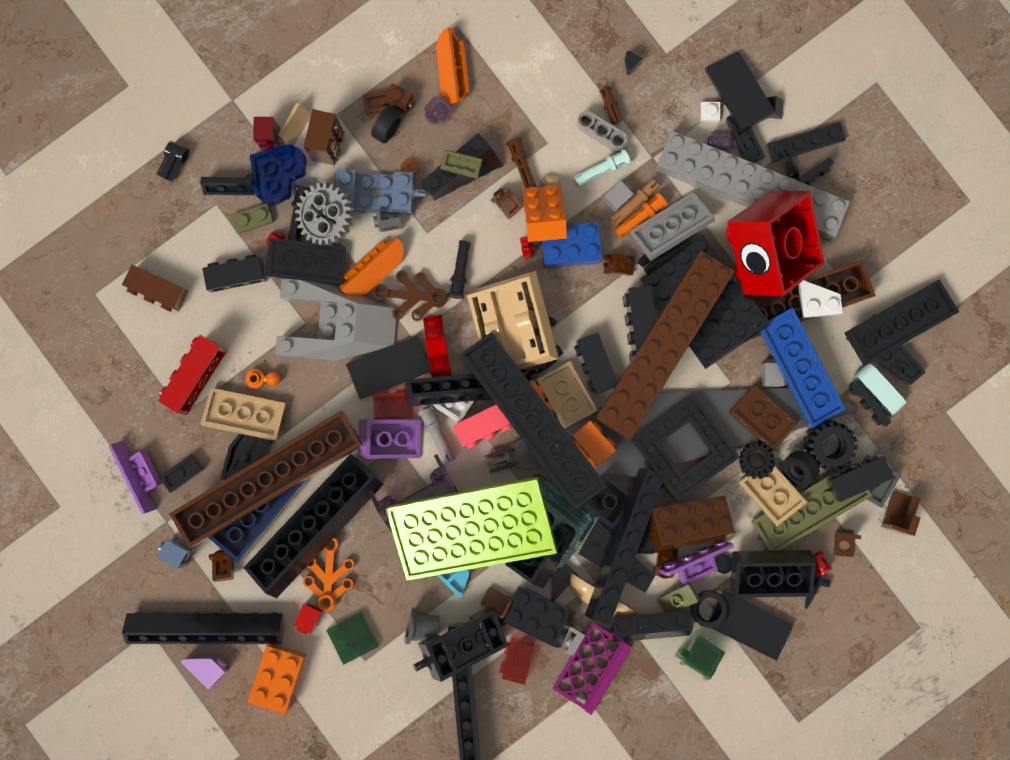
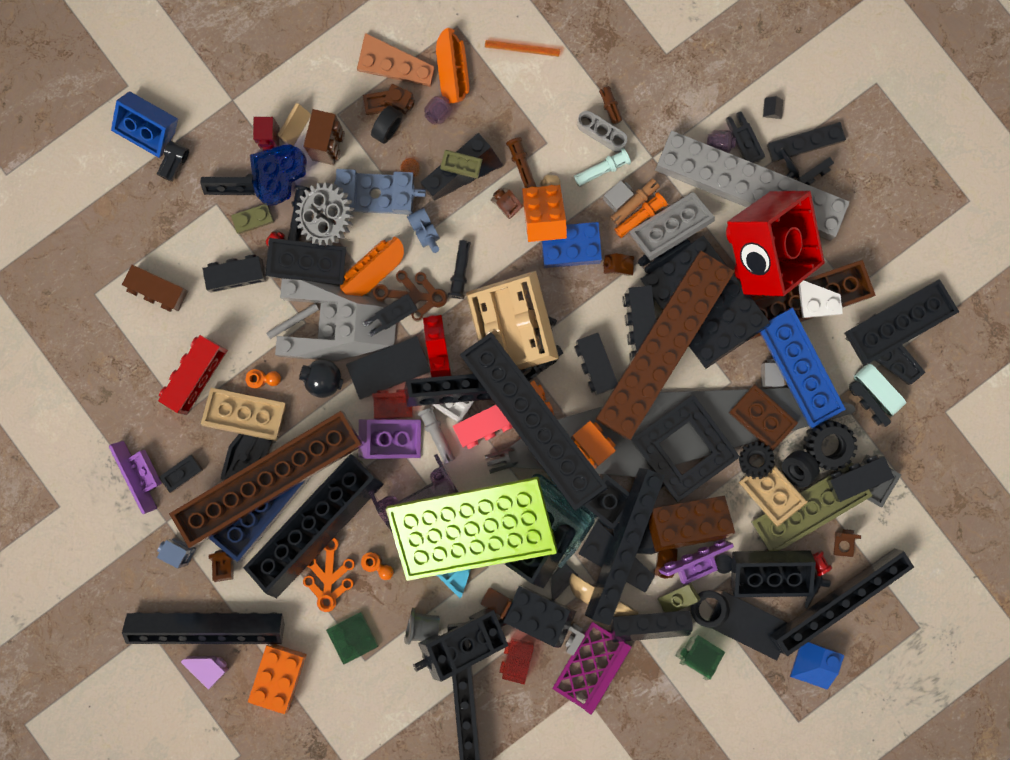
red brick [293,602,323,634] -> none
flat silver bracket [373,210,403,232] -> none
red plate [520,236,535,259] -> none
tan plate [536,361,598,429] -> none
black slope [624,51,642,75] -> none
white plate [700,102,720,123] -> none
black tile [705,51,776,132] -> none
reddish brown panel [881,491,921,536] -> none
none -> blue slope [111,91,178,158]
none -> light grey bar [266,303,319,339]
none -> black brick [299,359,344,398]
none -> nougat wing [357,33,435,87]
none -> orange plate [361,552,394,580]
none -> black hinge [363,293,418,337]
none -> sand blue beam [407,208,440,253]
none -> clear orange piece [485,40,560,57]
none -> black brick [770,548,914,657]
none -> blue slope [790,642,844,690]

